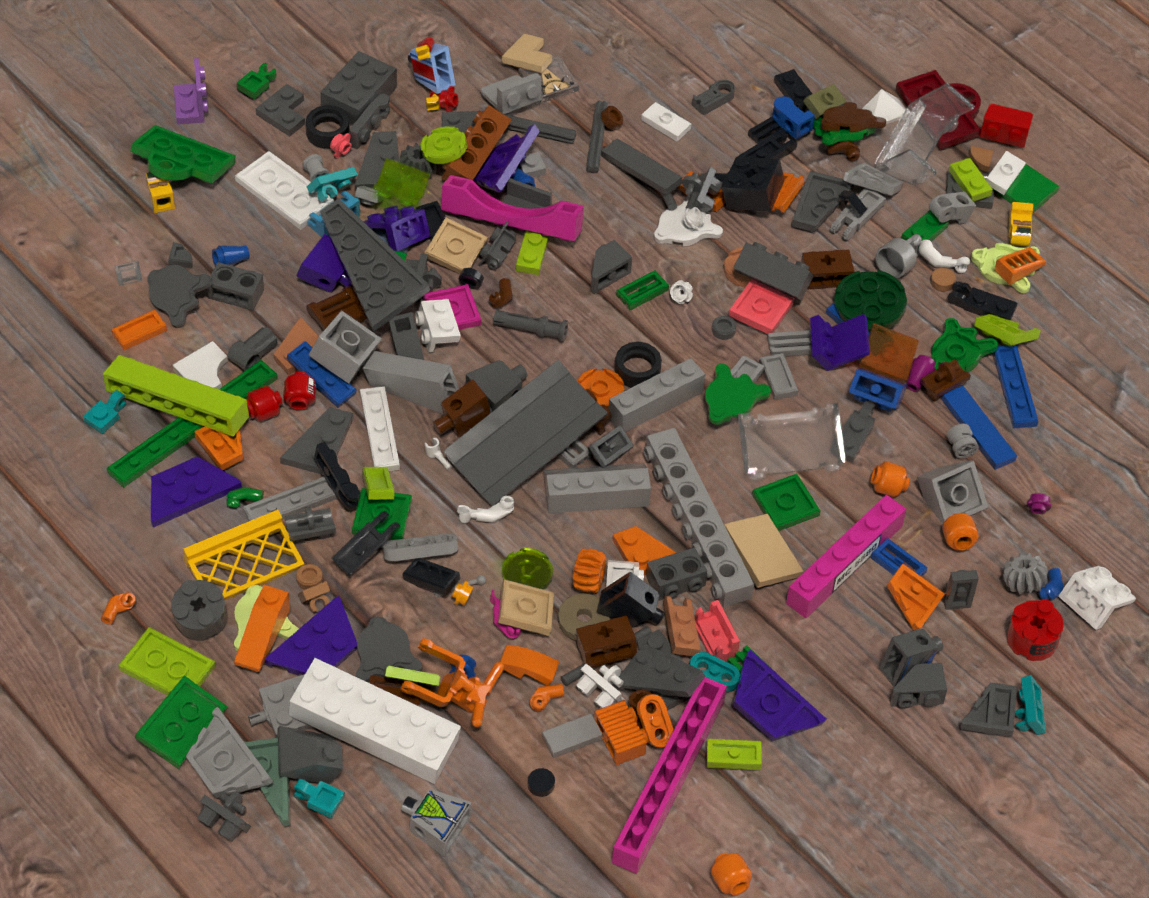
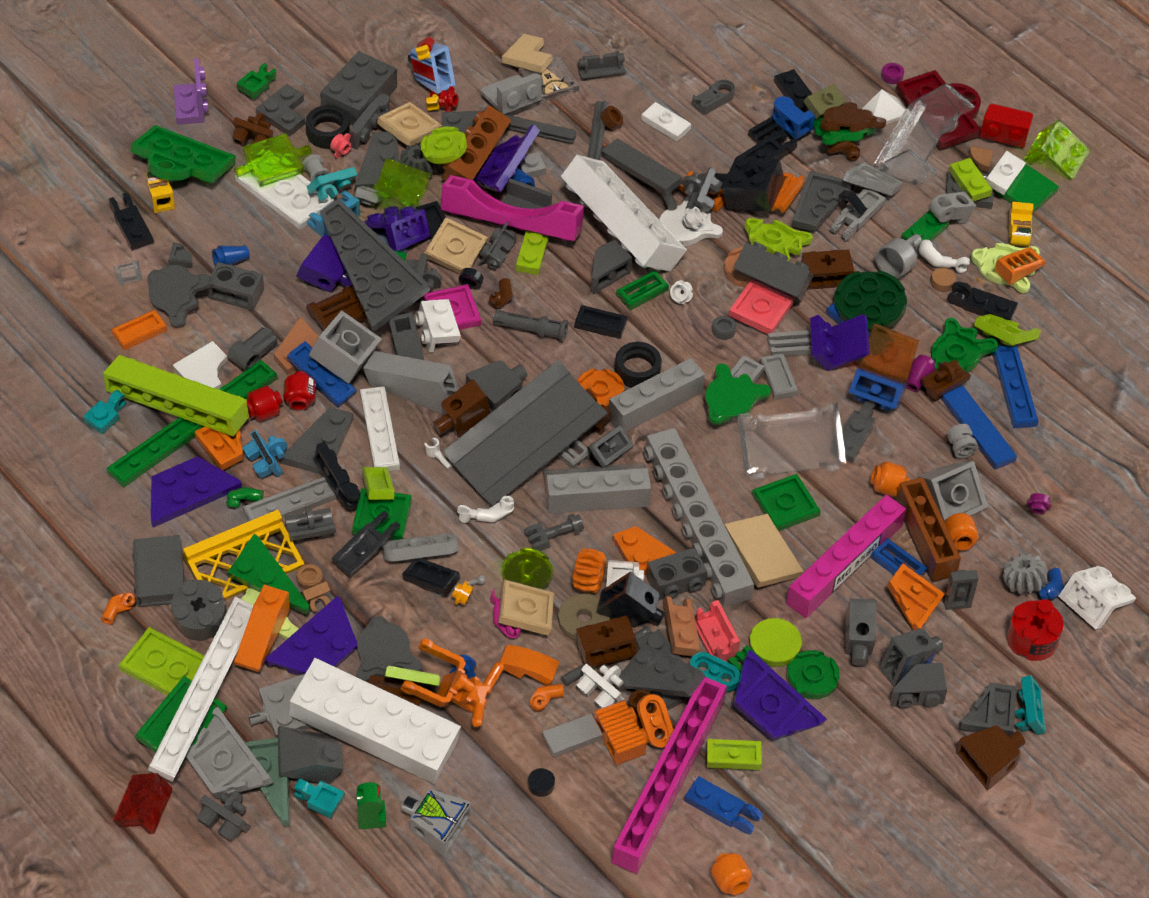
none -> black hinge [108,193,154,250]
none -> clear red bracket [113,773,173,834]
none -> dark grey piece [132,535,184,607]
none -> white tile [148,597,254,782]
none -> green wing [227,534,310,615]
none -> reddish brown hips [232,112,277,153]
none -> clear neon green plate [234,133,312,187]
none -> dark azure hips [242,430,287,479]
none -> green leg [356,782,386,829]
none -> tan tile [377,102,442,146]
none -> dark grey hinge [524,514,584,552]
none -> white brick [561,155,687,272]
none -> black tile [574,305,628,339]
none -> dark grey hinge [577,51,626,79]
none -> blue hinge [684,776,763,834]
none -> lime tile [744,218,813,261]
none -> lime tile [749,618,802,667]
none -> green tile [787,650,840,700]
none -> dark grey torso [844,598,876,666]
none -> magenta tile [881,63,904,84]
none -> dark orange brick [896,477,961,581]
none -> reddish brown torso [956,725,1025,791]
none -> clear neon green bracket [1024,119,1090,180]

